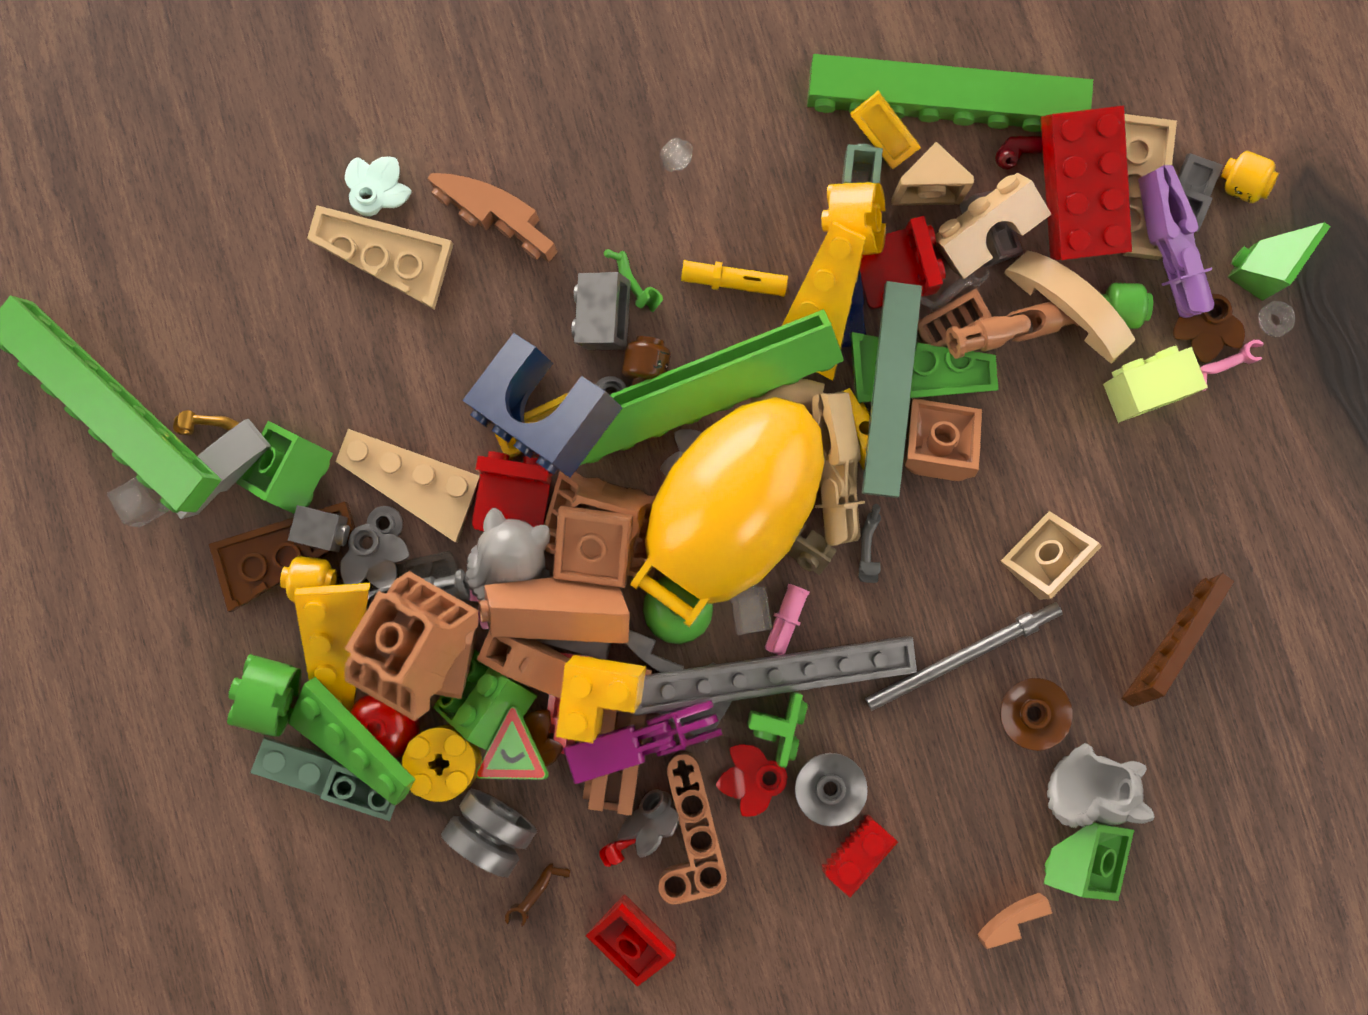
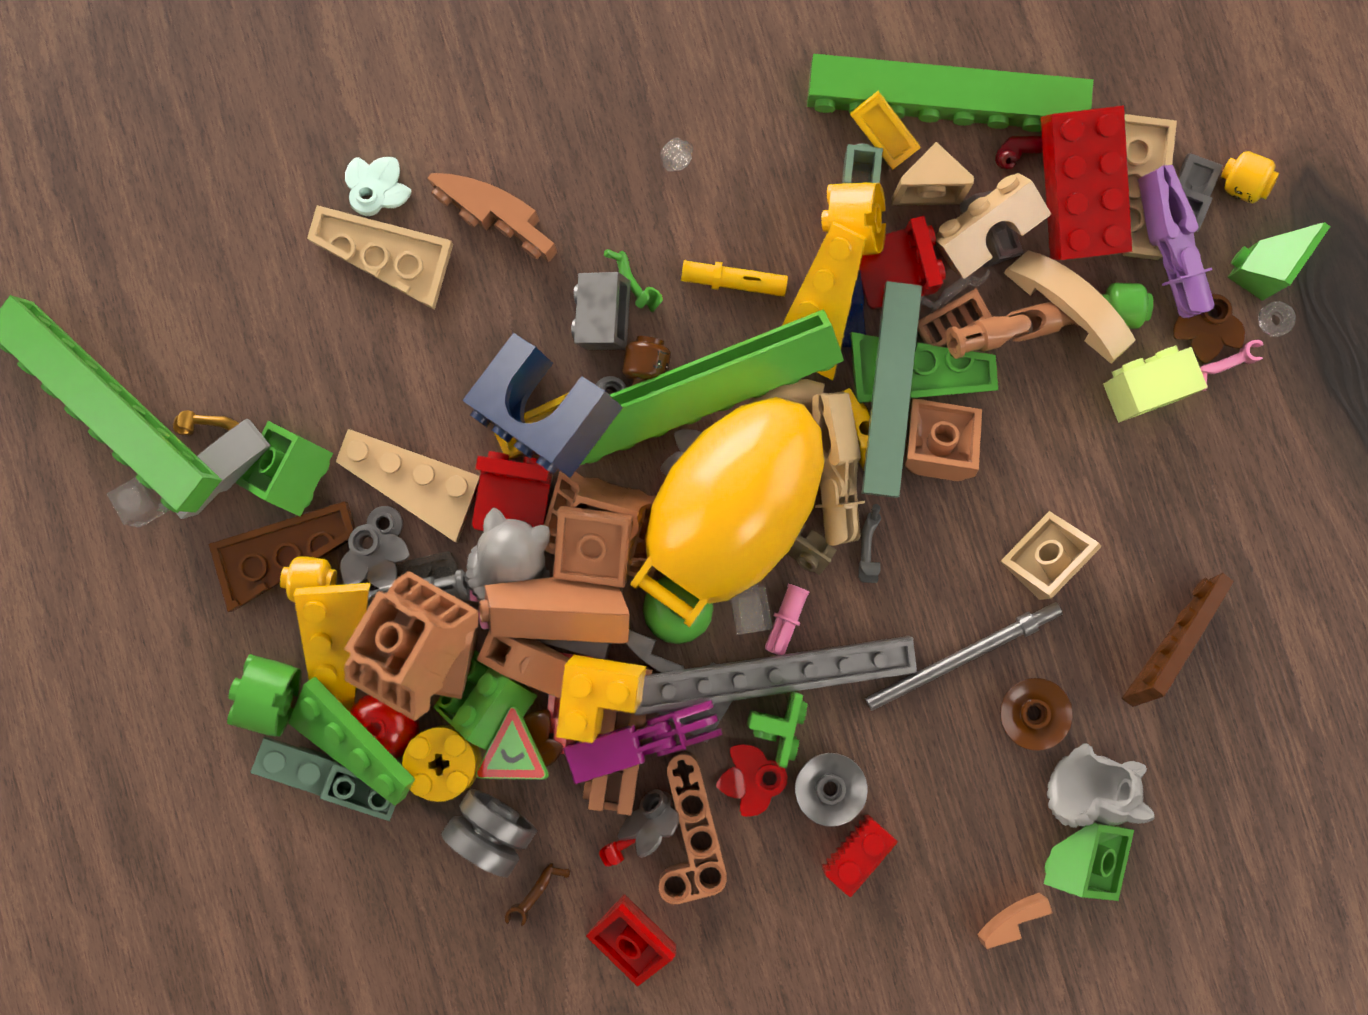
flat silver brick [288,505,350,552] -> none

